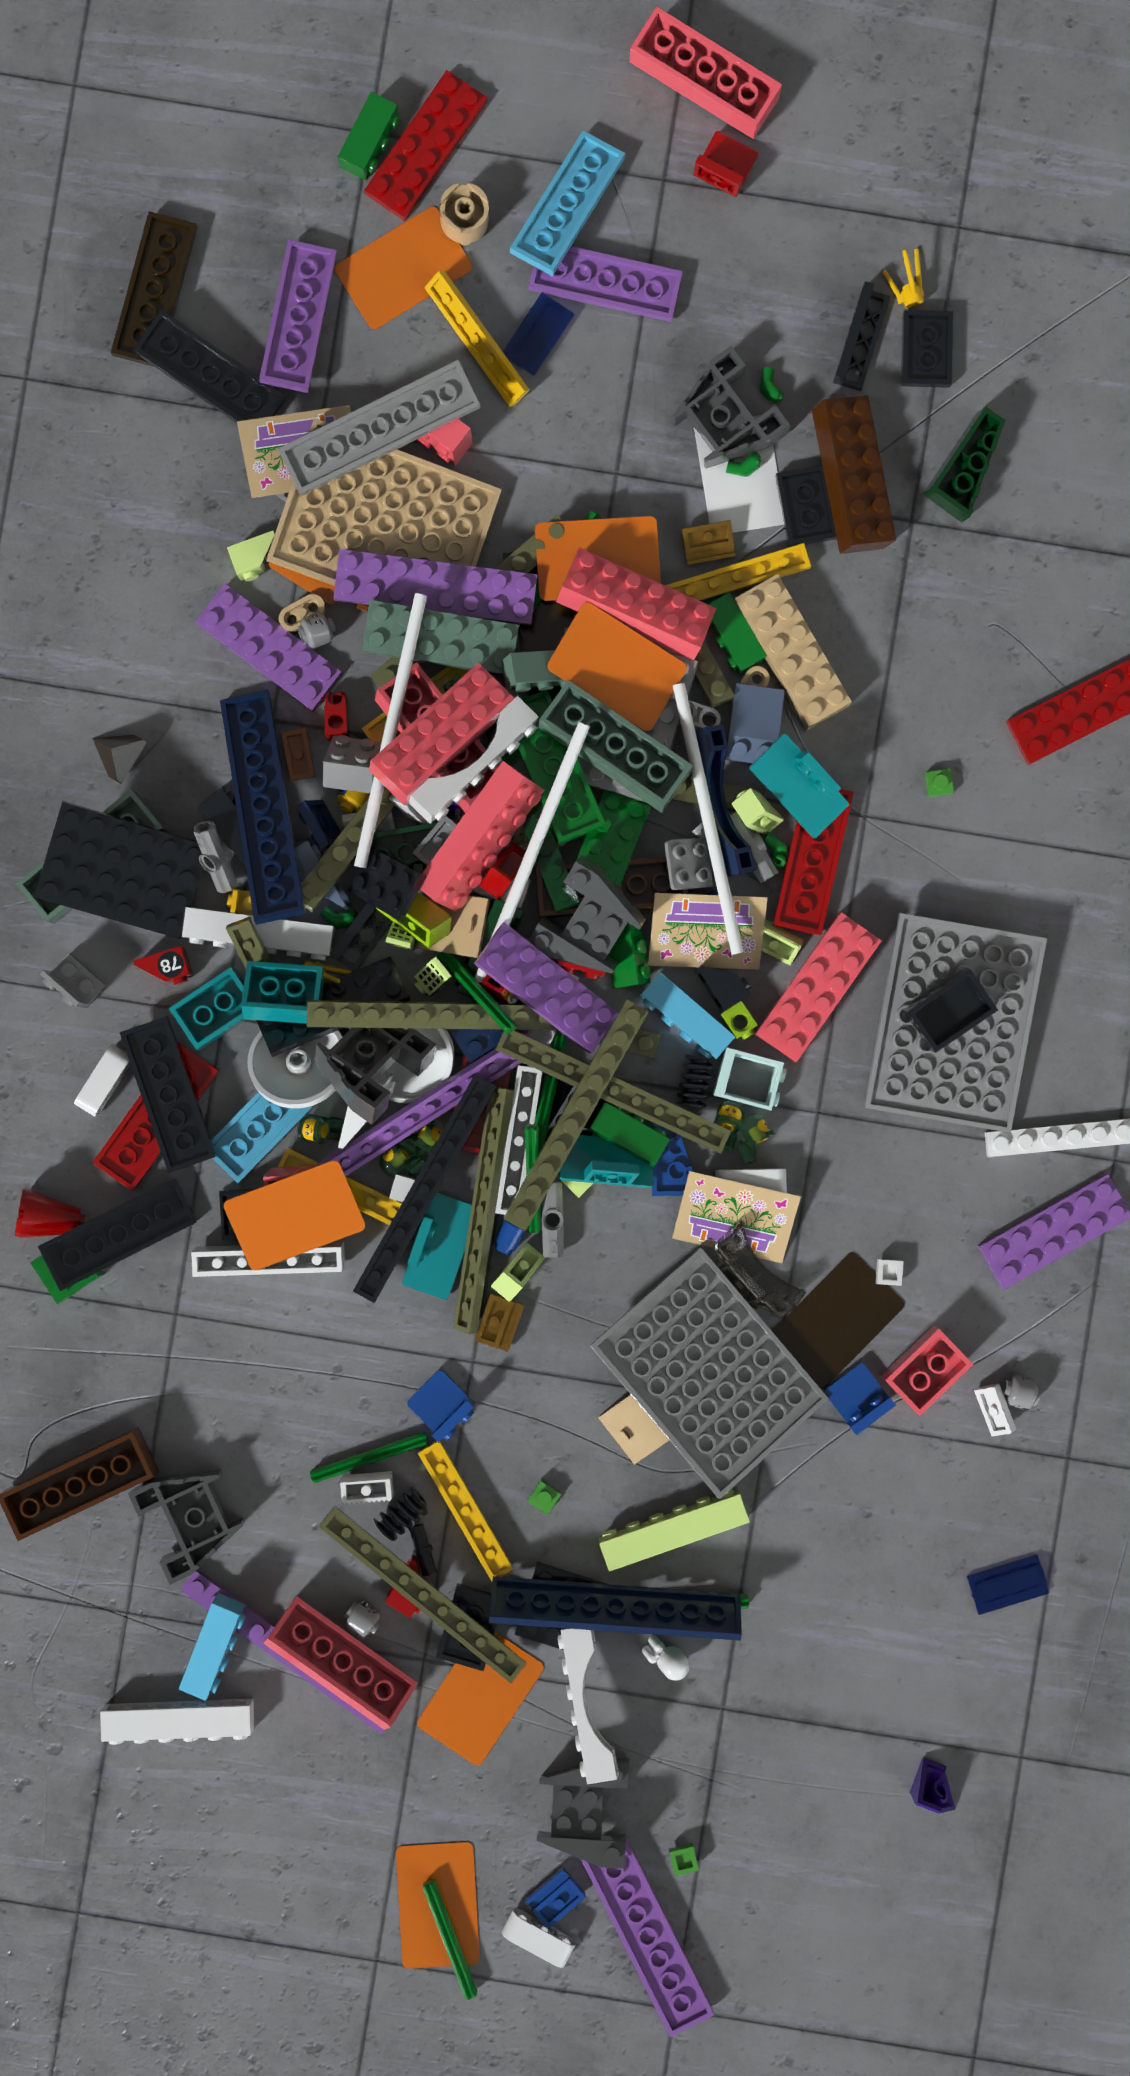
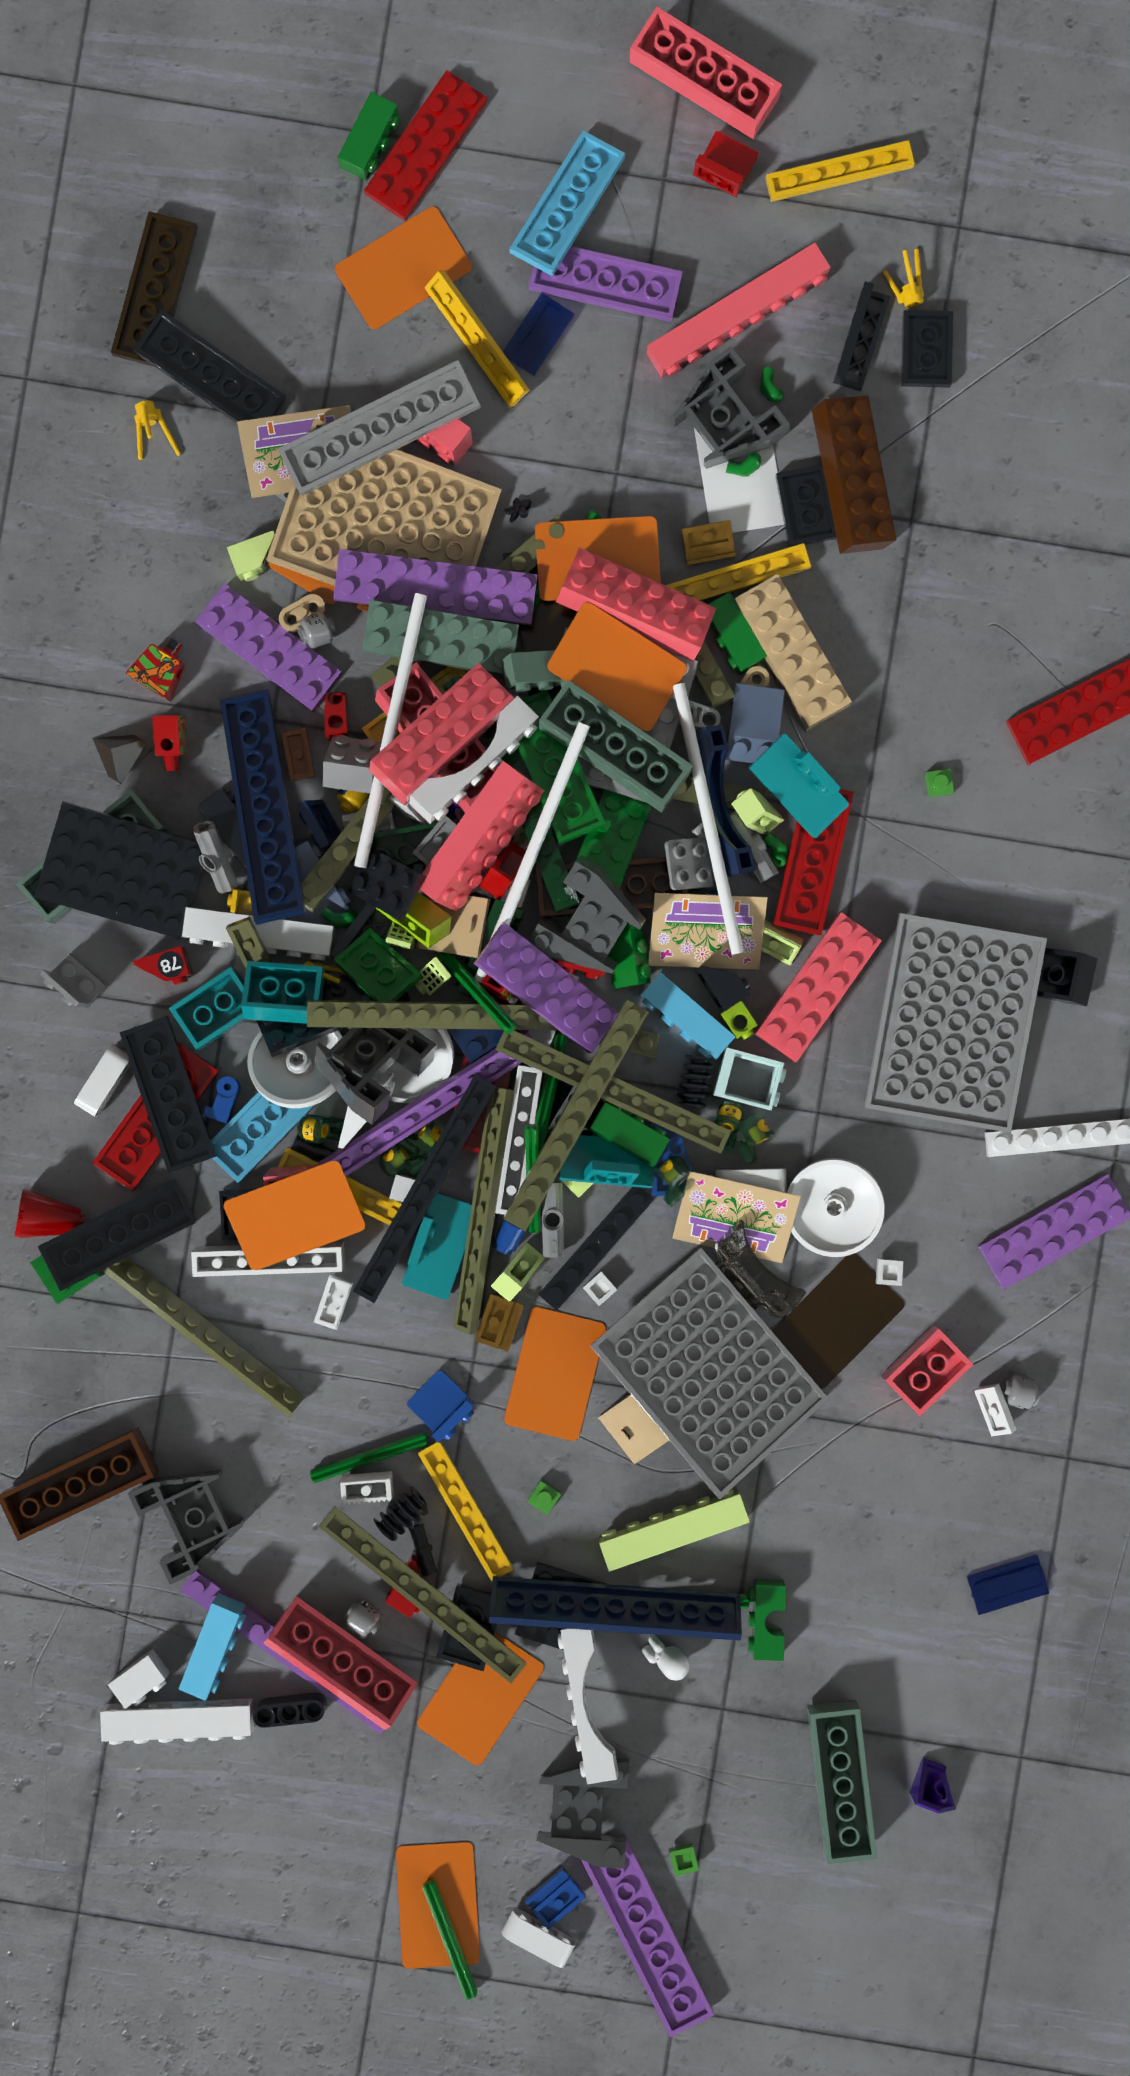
medium lavender plate [259,239,337,393] -> none
tan brick [440,183,489,246] -> none
blue bracket [824,1362,896,1435] -> none
black piece [903,968,998,1053] -> none
dark green wedge [923,406,1006,523] -> none
none -> olive plate [102,1257,305,1417]
none -> white brick [108,1649,170,1709]
none -> torso [126,638,185,702]
none -> yellow plant [134,400,181,460]
none -> red torso [152,715,186,771]
none -> blue leg [203,1076,241,1123]
none -> black beam [253,1692,327,1728]
none -> black pin [291,1134,335,1161]
none -> white plate [314,1275,354,1330]
none -> green plate [334,928,422,1001]
none -> black plant [504,497,532,523]
none -> orange sticker [504,1307,606,1441]
none -> black plate [538,1187,654,1311]
none -> white plate [583,1271,617,1306]
none -> coral brick [646,243,831,378]
none -> clear green piece [653,1155,690,1208]
none -> green arch [748,1579,786,1661]
none -> yellow plate [765,140,915,202]
none -> white dish [787,1158,885,1257]
none -> sand green brick [807,1699,877,1864]
none -> black slope [1036,948,1098,1007]

